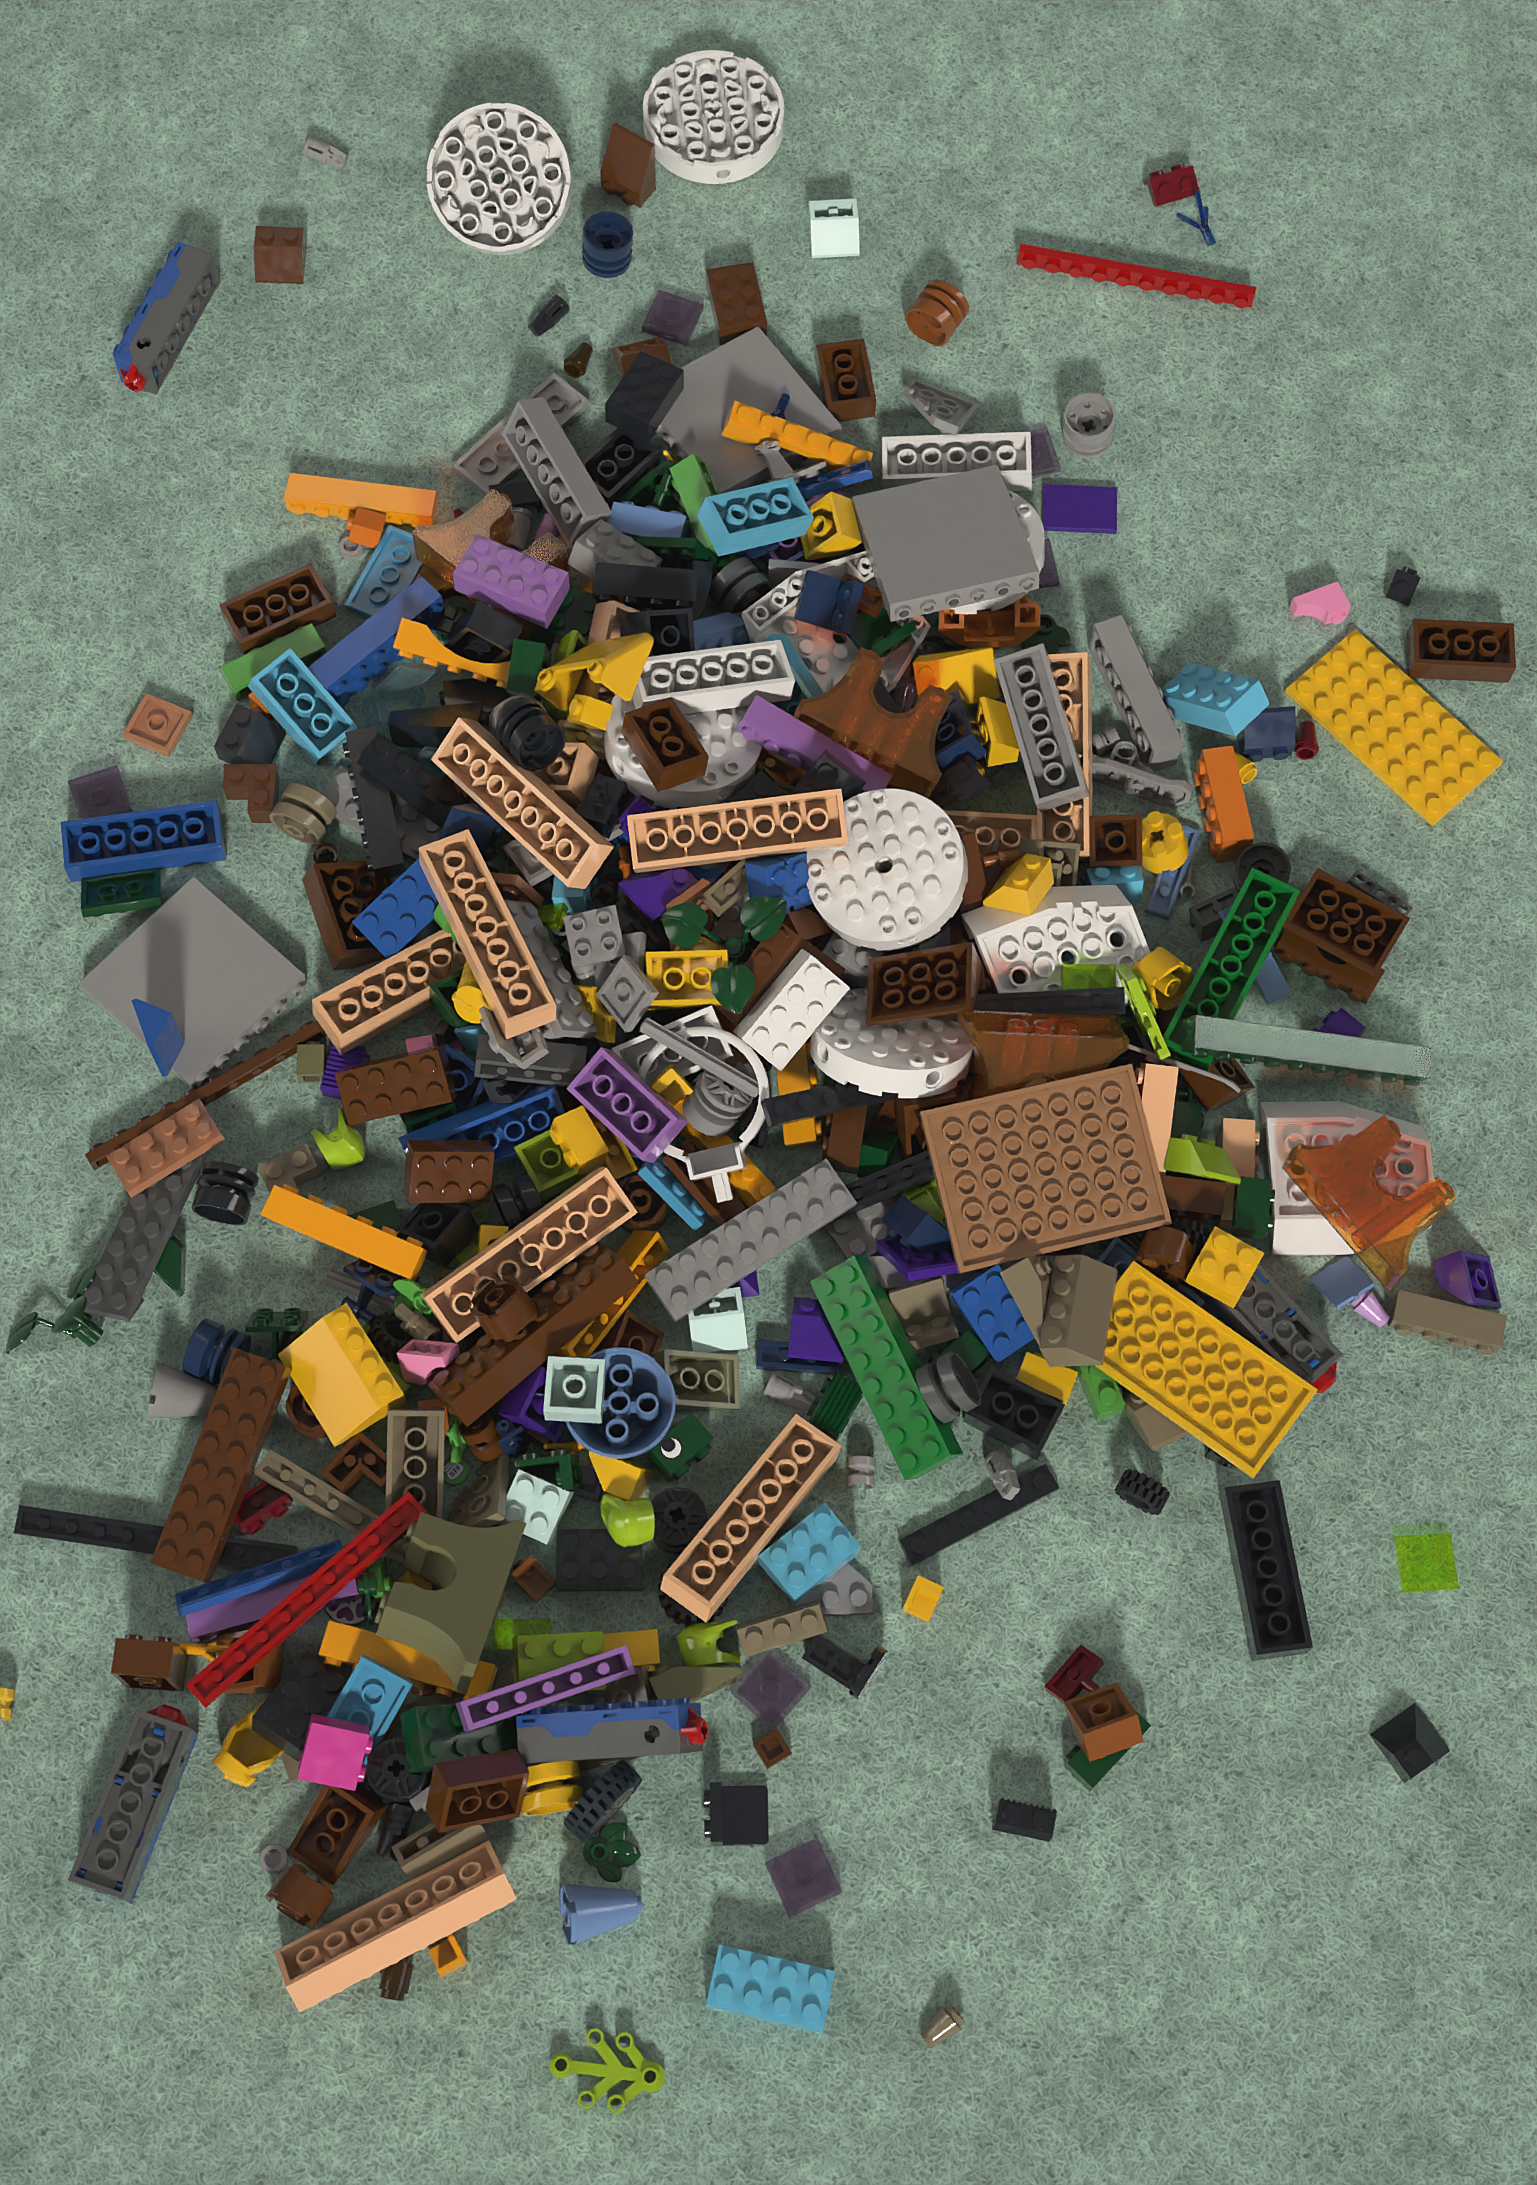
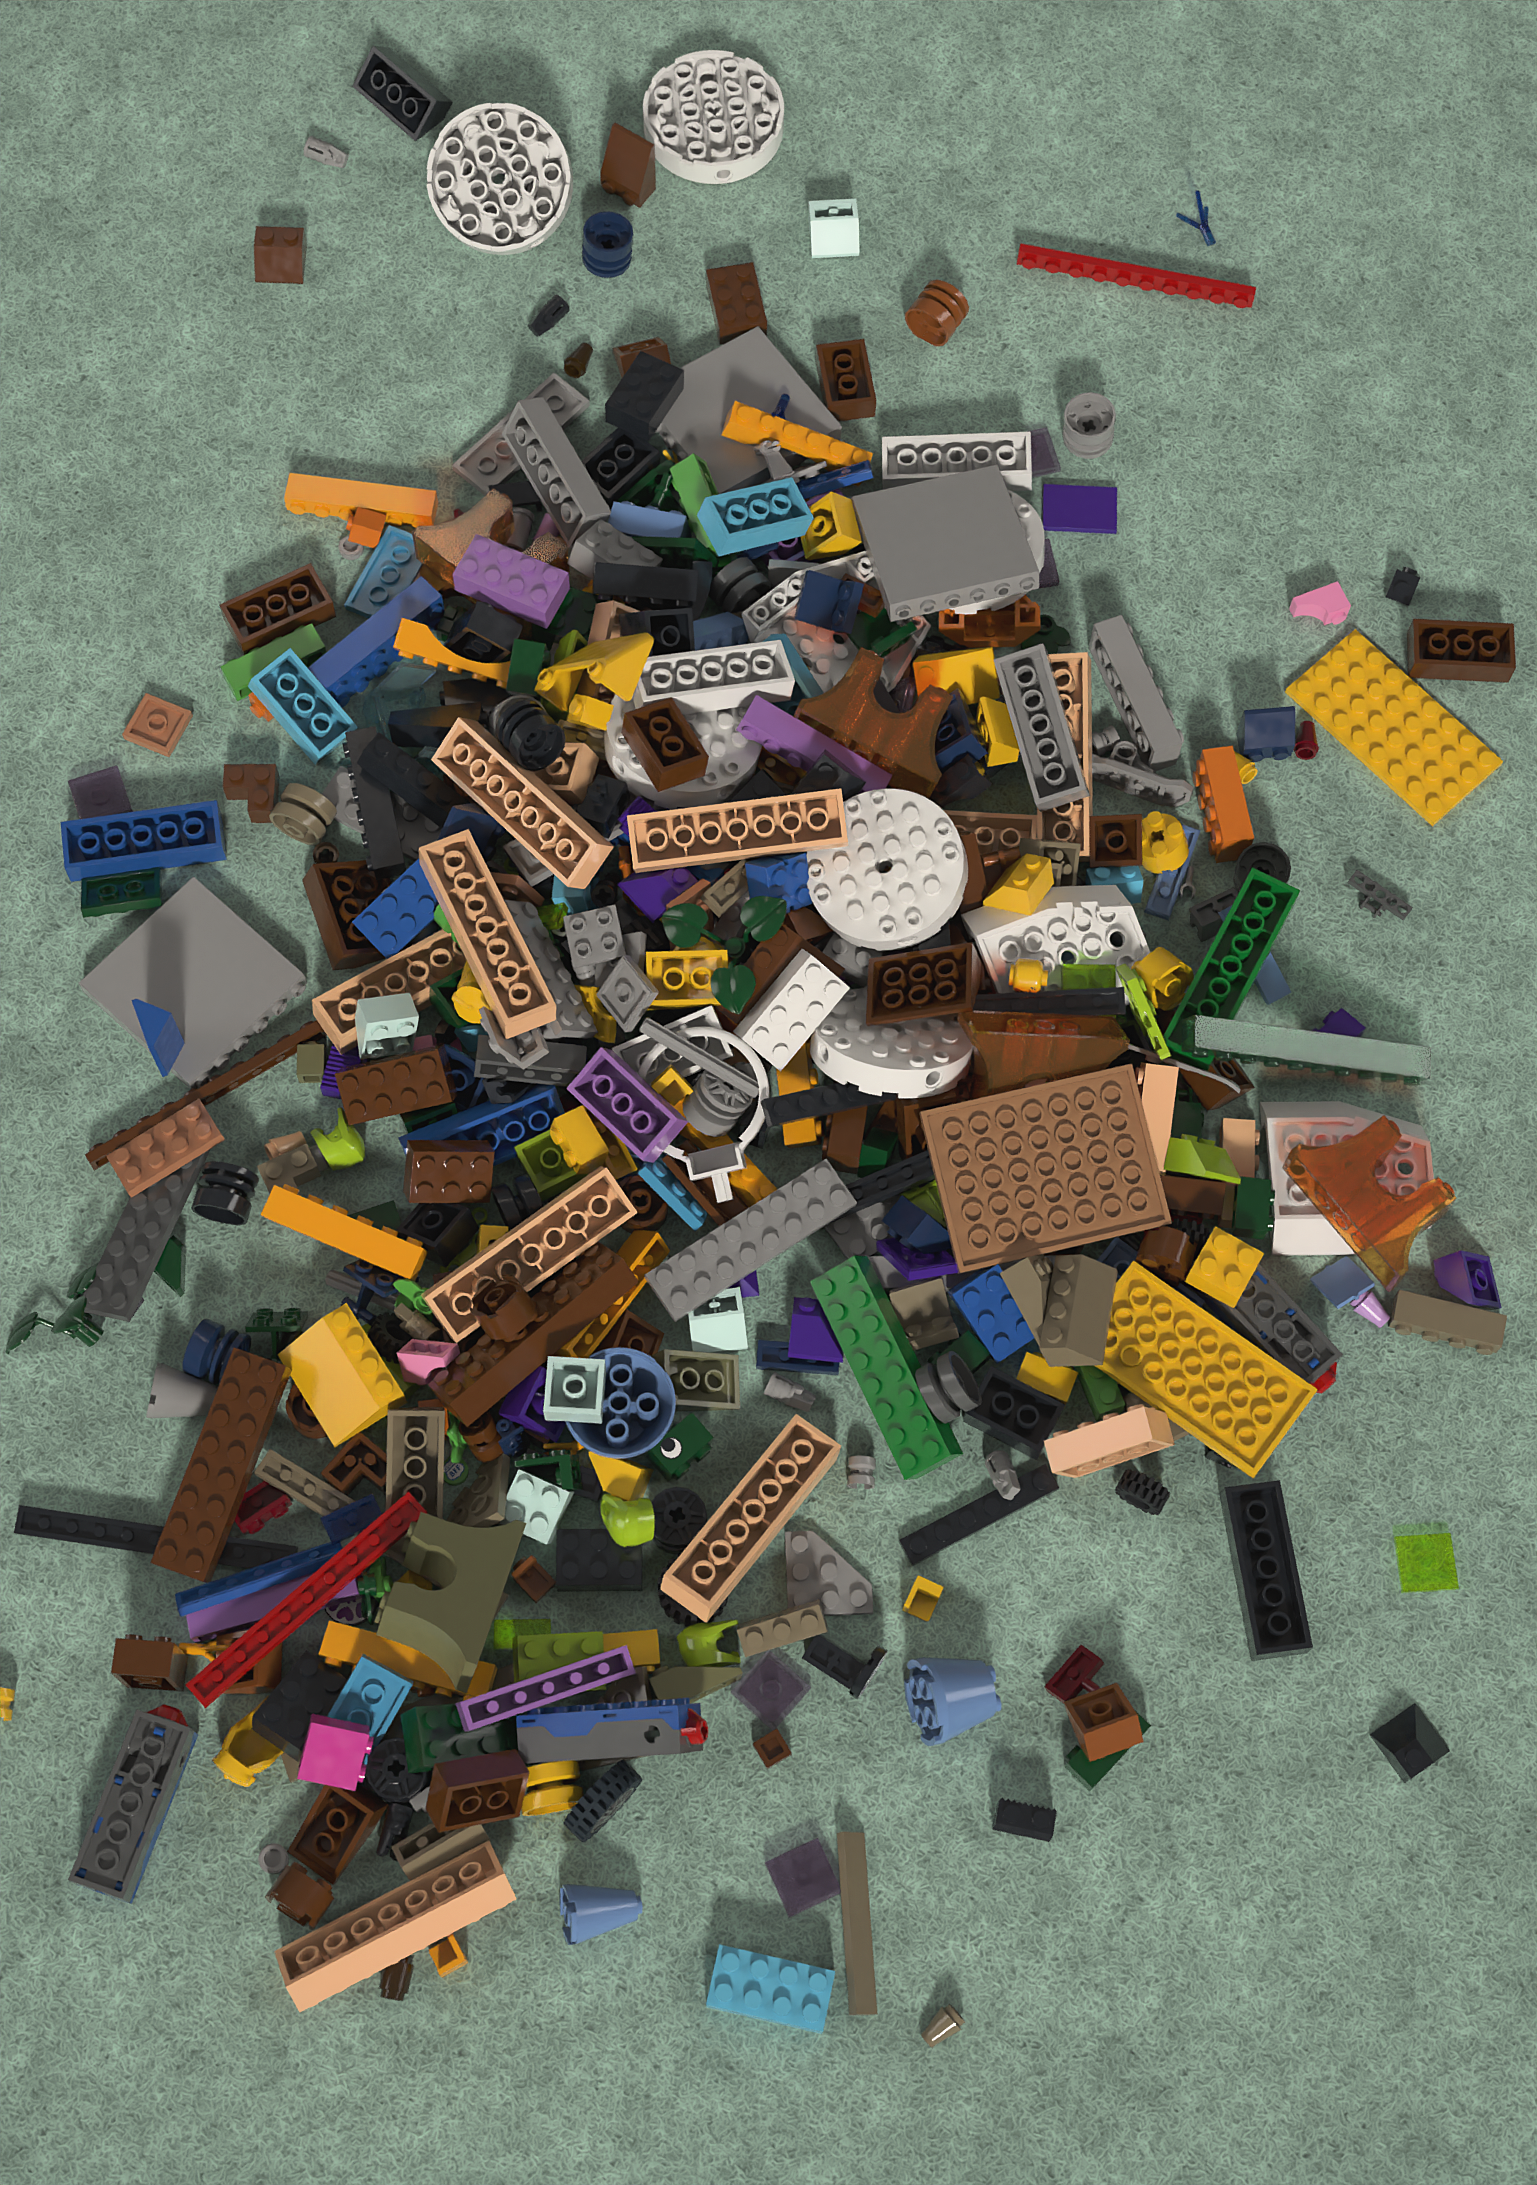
dark grey piece [113,241,220,395] -> none
black slope [214,704,287,764] -> none
lime plant [549,2028,665,2114] -> none
dark green plate [583,1822,641,1882] -> none
clear purple plate [642,290,704,346] -> none
black bracket [704,1782,769,1846] -> none
medium azure brick [758,1503,861,1606] -> none
dark green brick [807,1373,864,1441] -> none
light grey plate [903,378,979,436] -> none
dark red bracket [1143,163,1200,207] -> none
medium azure brick [1161,662,1270,736] -> none
reddish brown arch [1274,929,1385,1004] -> none
reddish brown slope [1283,868,1410,977] -> none
none -> light nougat cone [264,1131,306,1160]
none -> clear blue plate [320,1494,382,1545]
none -> black slope [352,46,453,141]
none -> light aqua slope [355,993,419,1059]
none -> dark tan tile [837,1832,877,2015]
none -> medium blue cone [904,1657,1001,1746]
none -> yellow head [1009,958,1048,993]
none -> light nougat brick [1044,1404,1175,1478]

